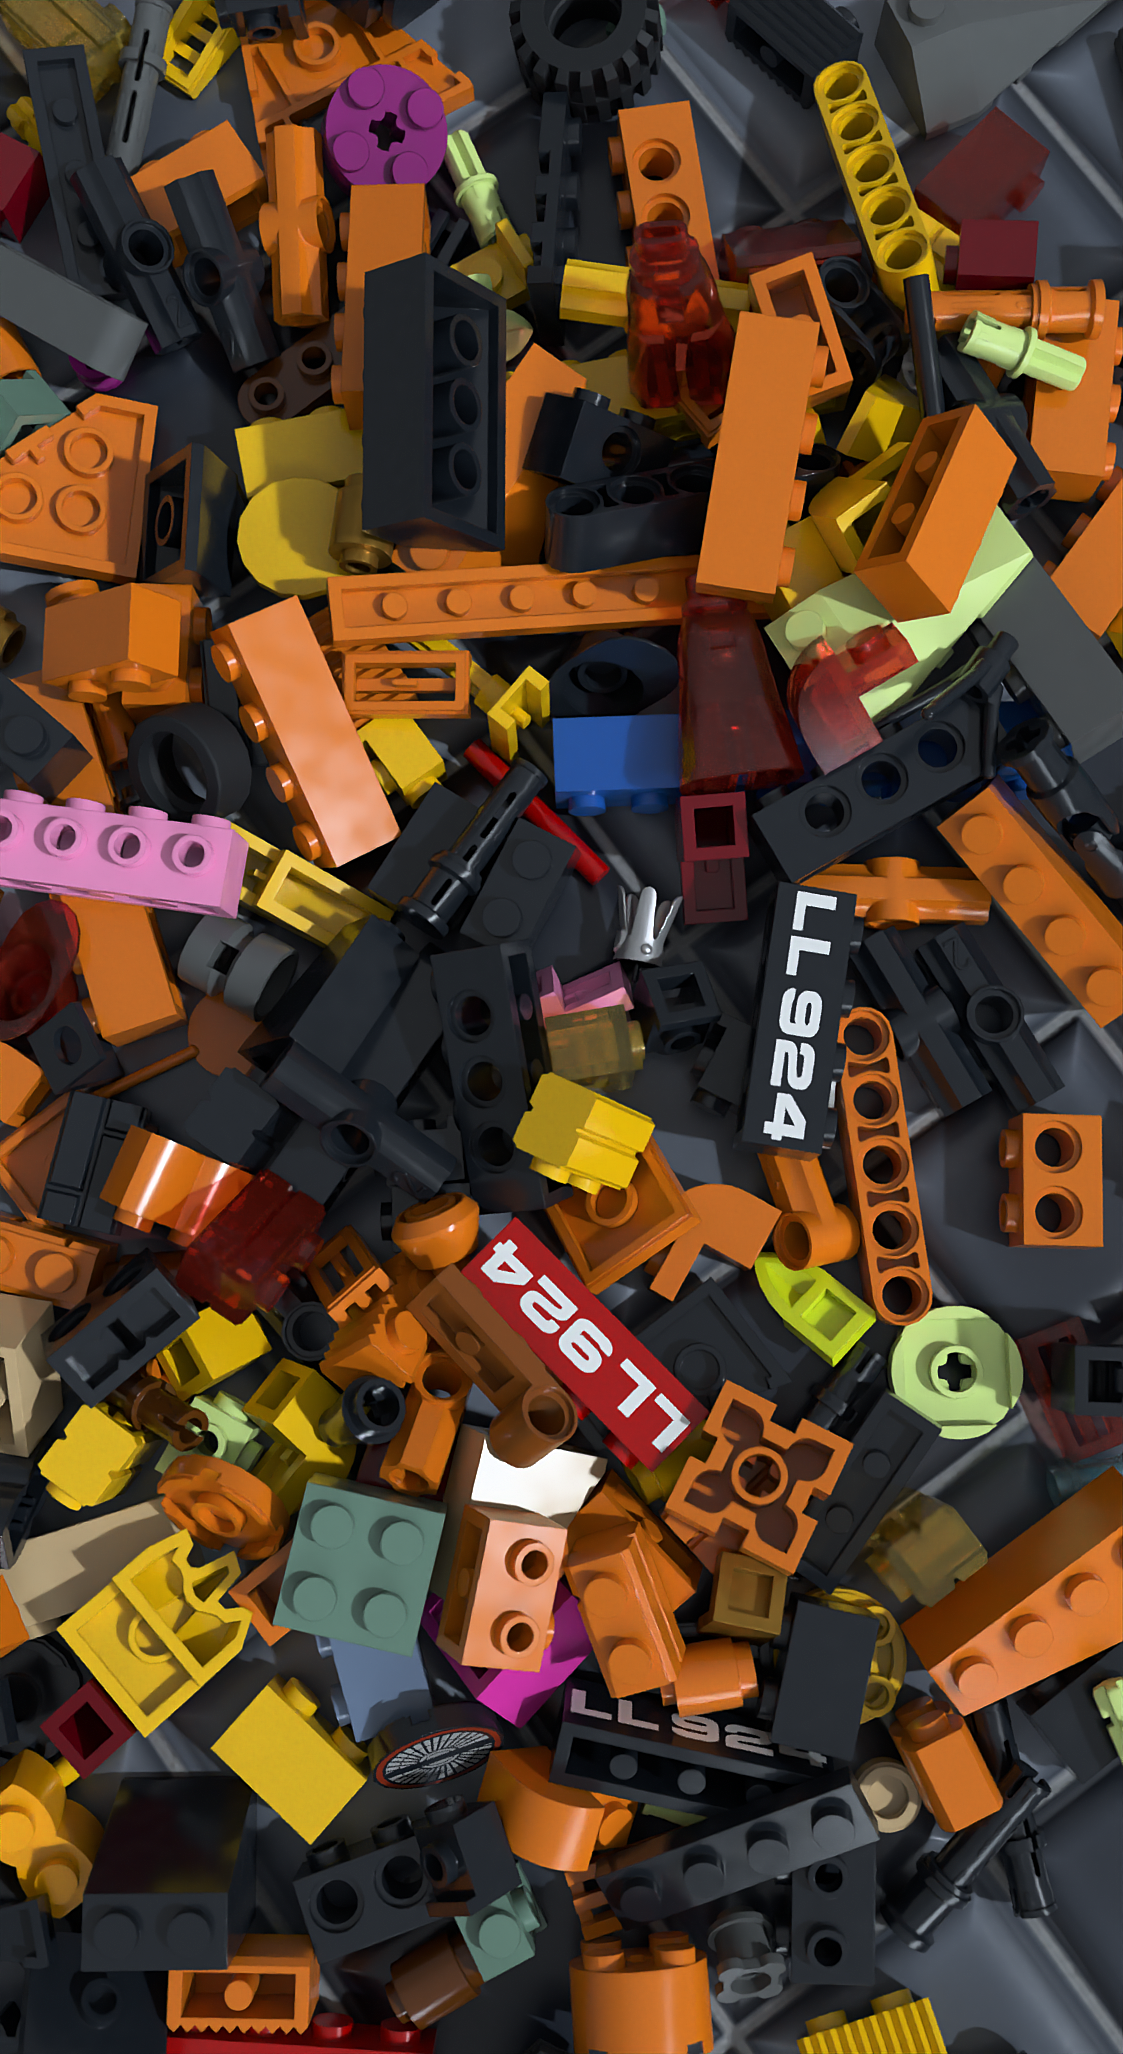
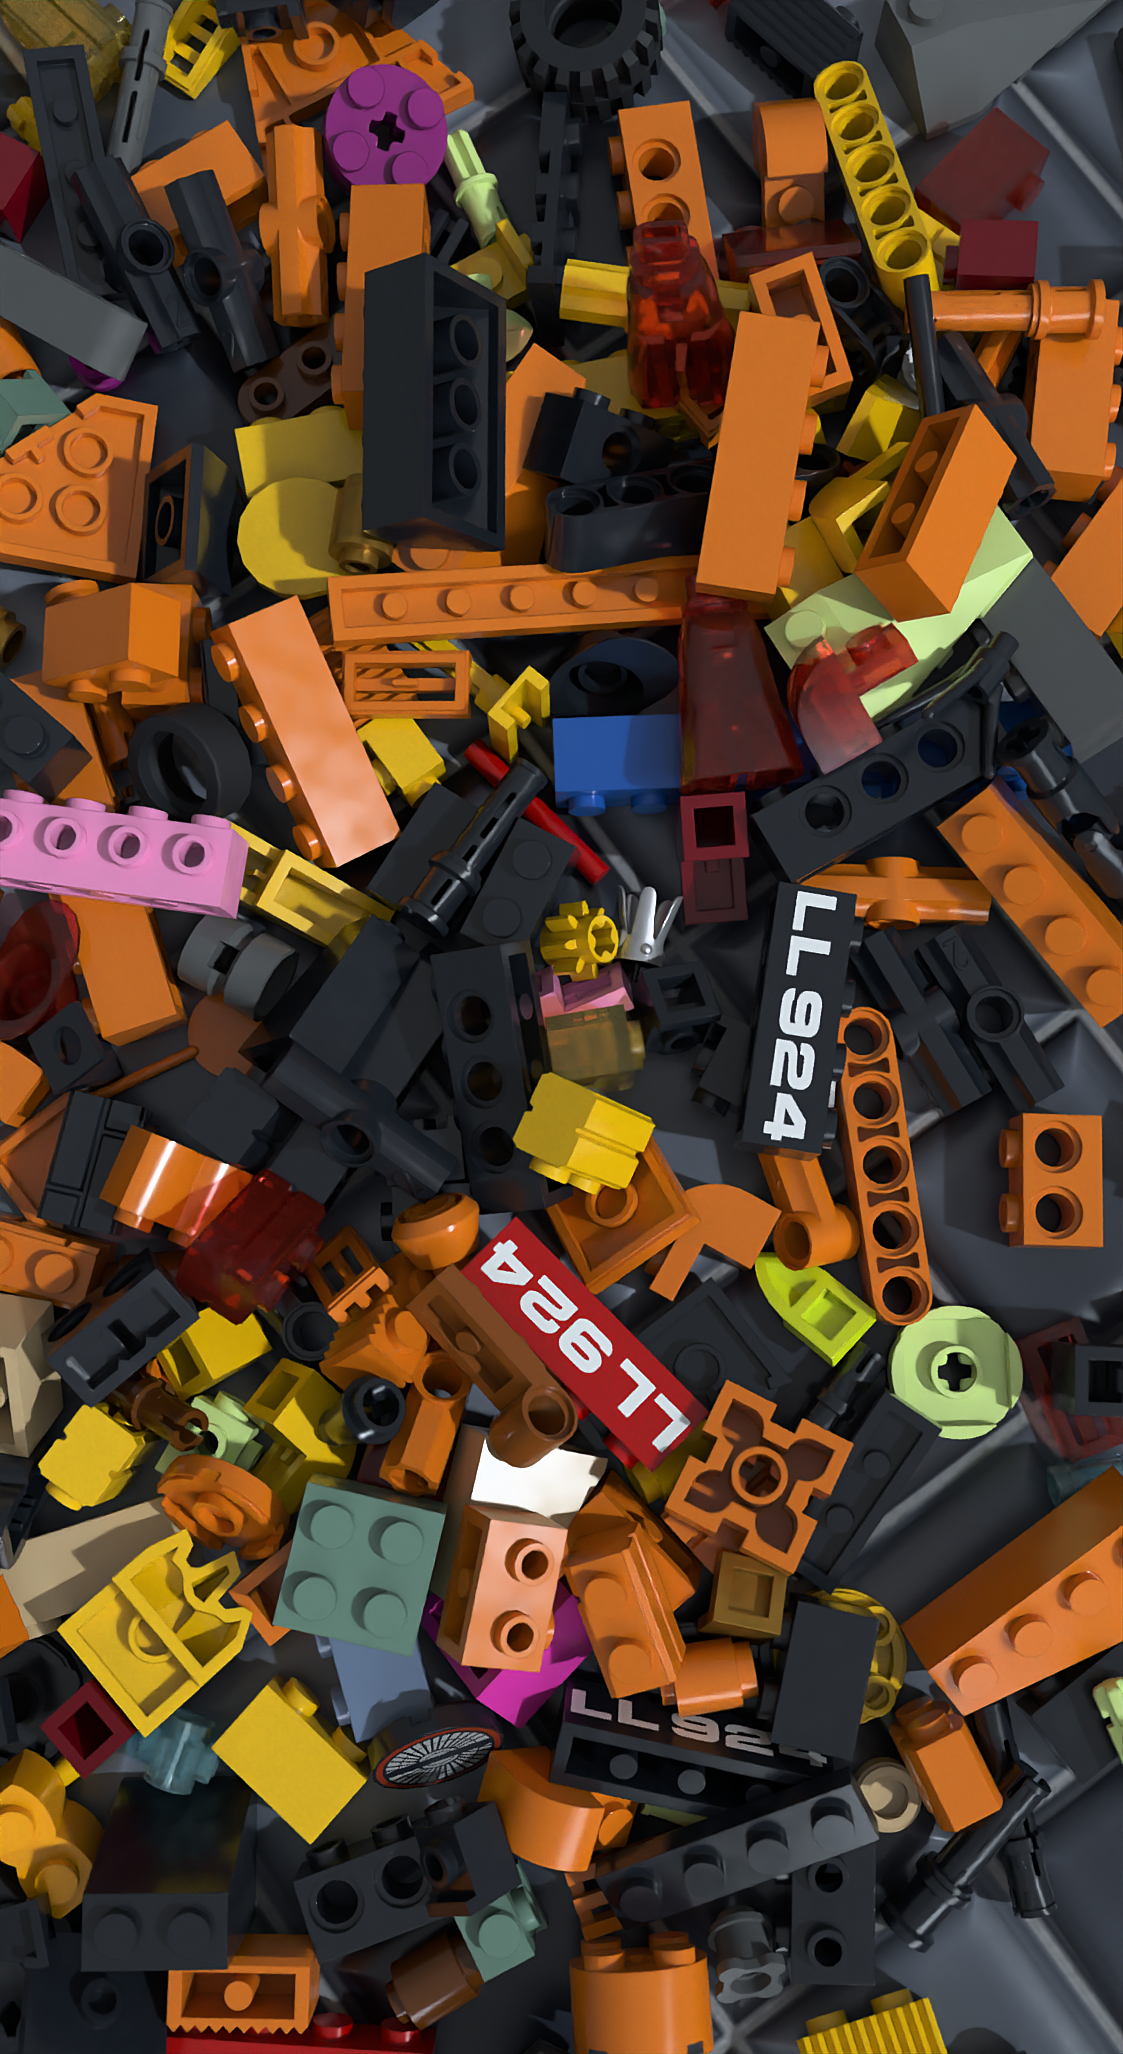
clear yellow brick [865,1492,988,1607] -> none
yellowish green axle [957,310,1087,391] -> none
none -> clear light blue gear [134,1708,220,1795]
none -> yellow gear [539,901,619,982]
none -> orange brick [752,97,828,239]

